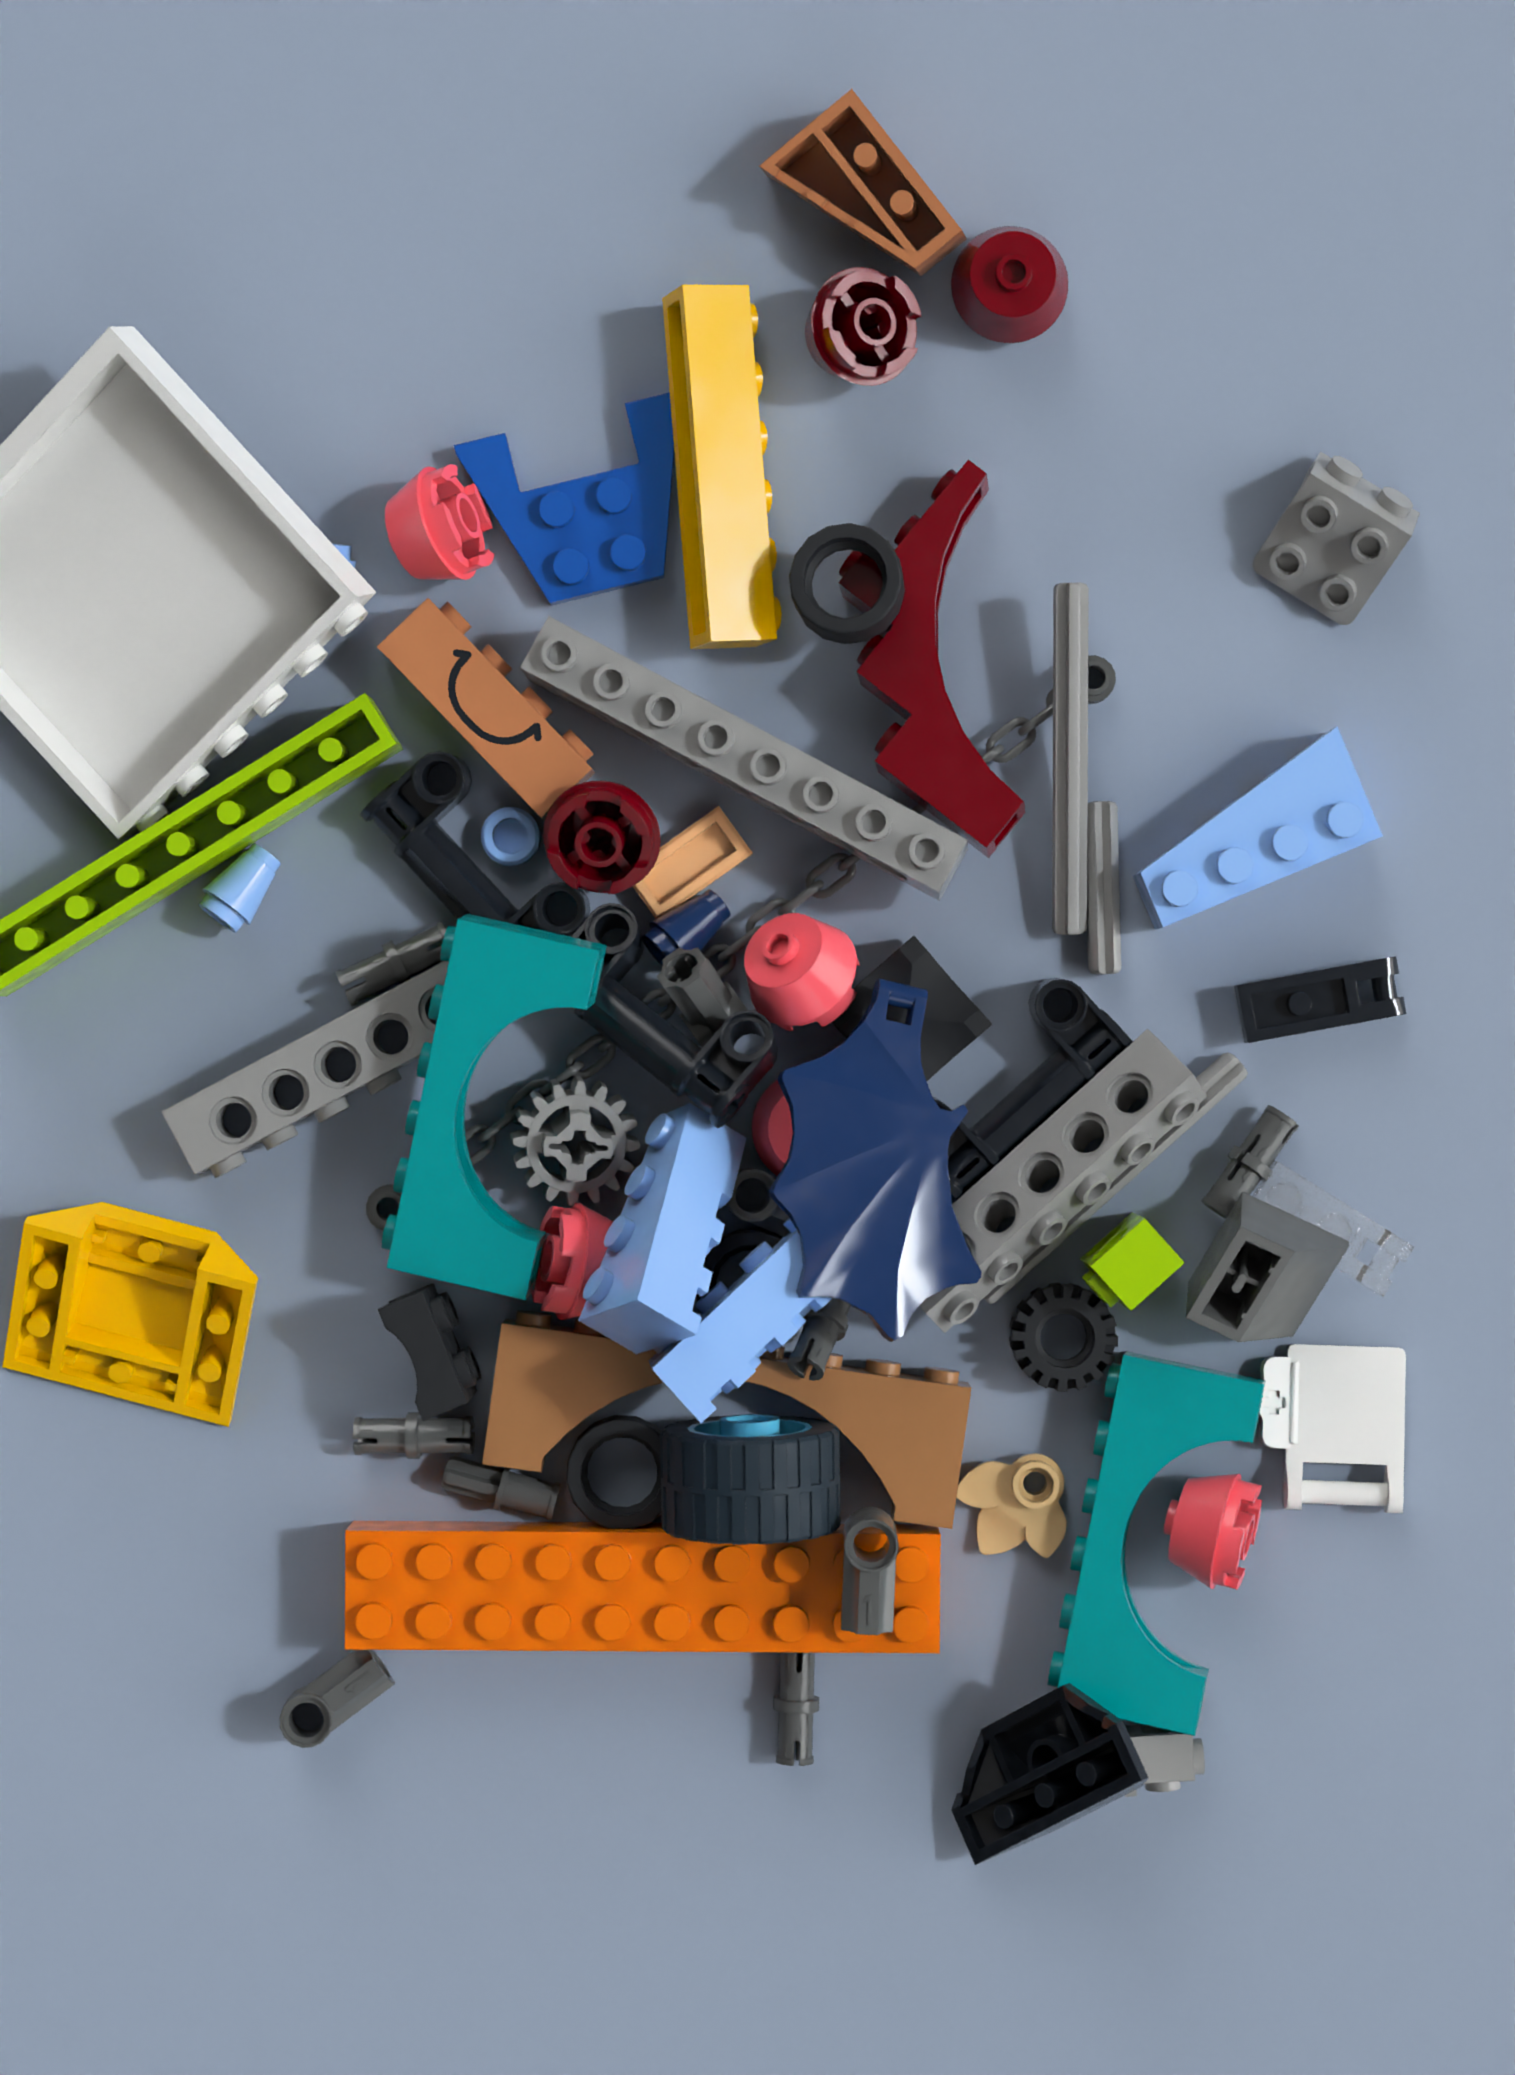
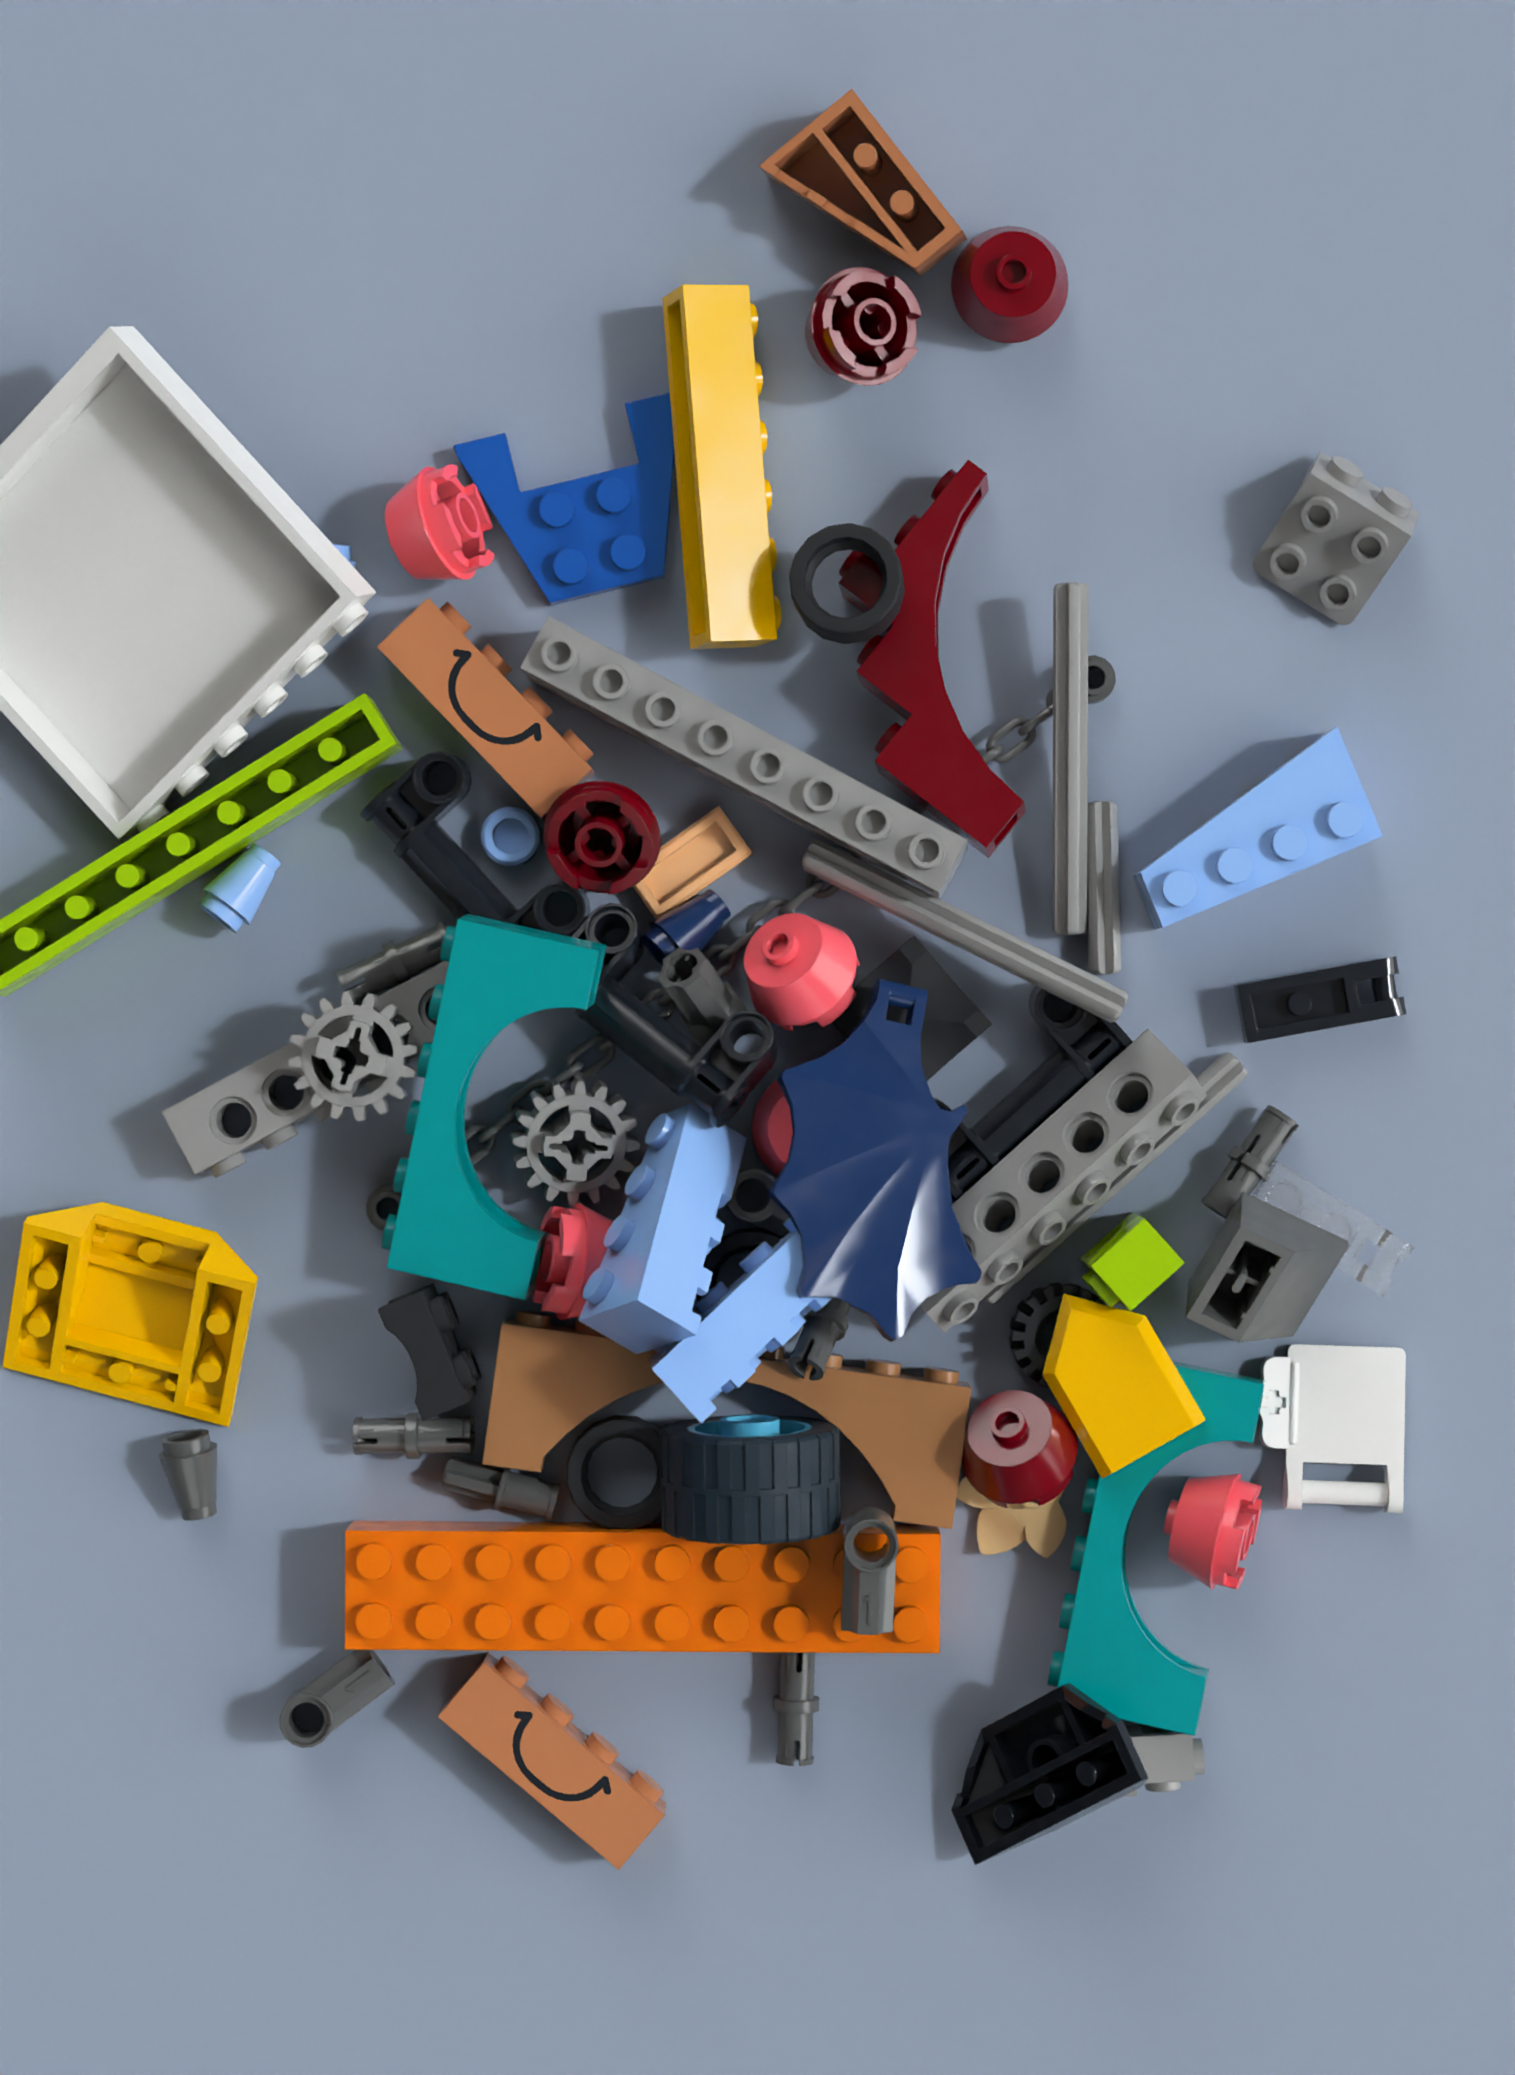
none -> dark grey cone [158,1429,217,1521]
none -> light grey gear [288,991,420,1121]
none -> nougat brick [438,1652,666,1870]
none -> light grey axle [802,839,1128,1022]
none -> dark red cone [962,1390,1078,1508]
none -> yellow tile [1042,1293,1206,1478]

